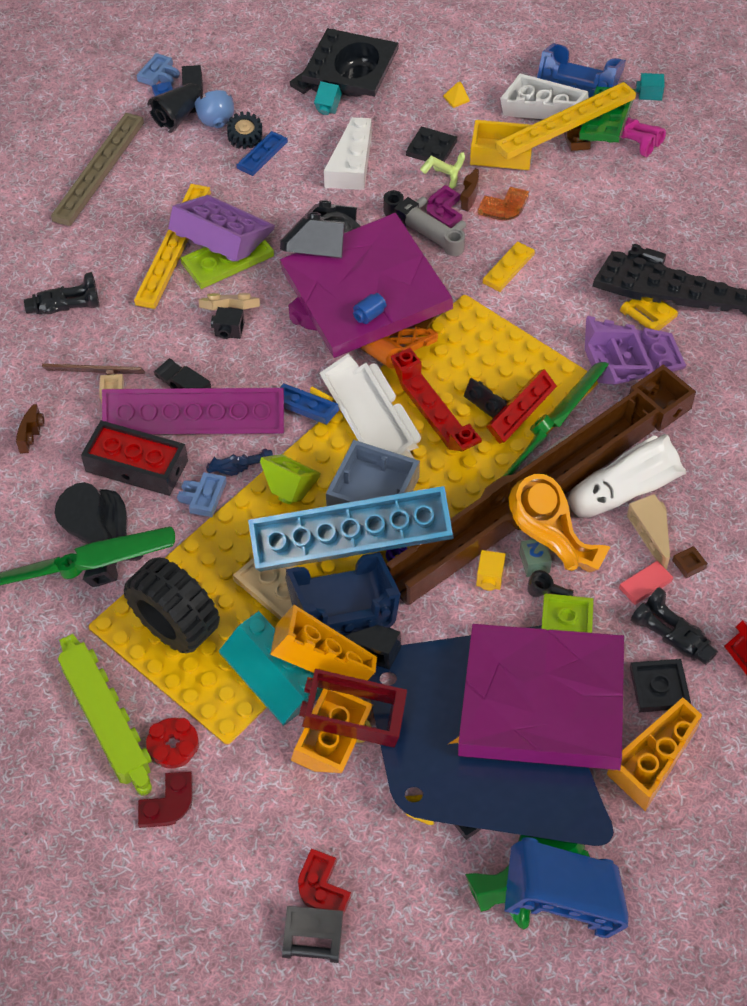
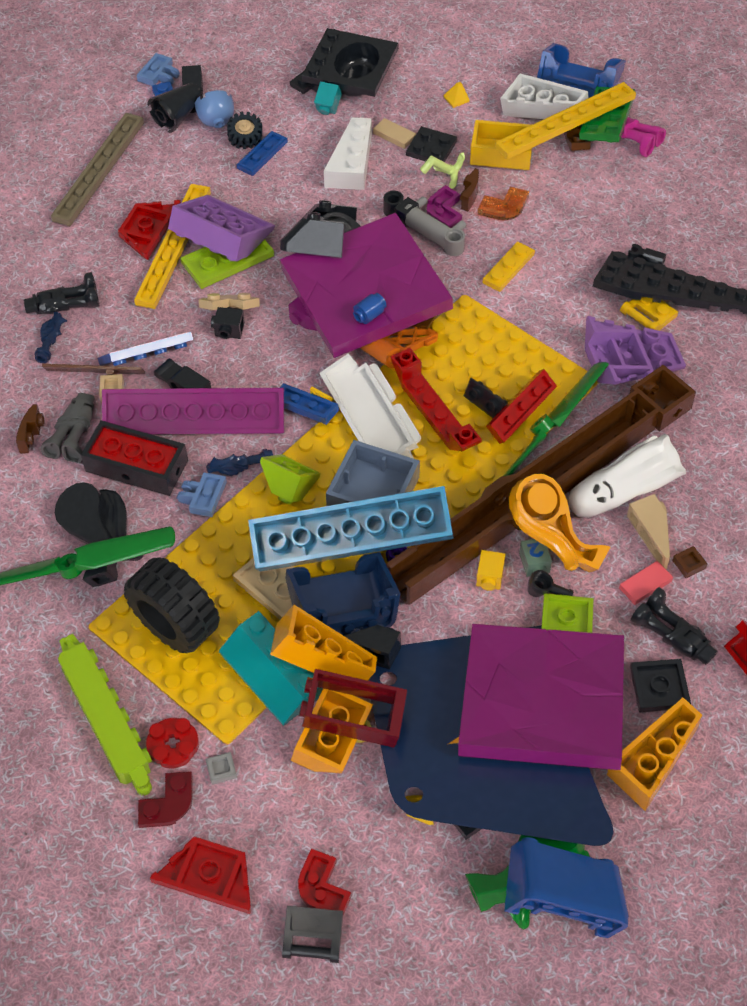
teal brick [635,73,665,101] -> none
none -> dark blue piece [34,312,67,363]
none -> dark grey piece [40,393,95,463]
none -> wing [97,332,193,366]
none -> red wing [118,200,181,260]
none -> red wing [150,836,251,914]
none -> light grey tile [205,752,237,785]
none -> tan tile [373,118,416,149]

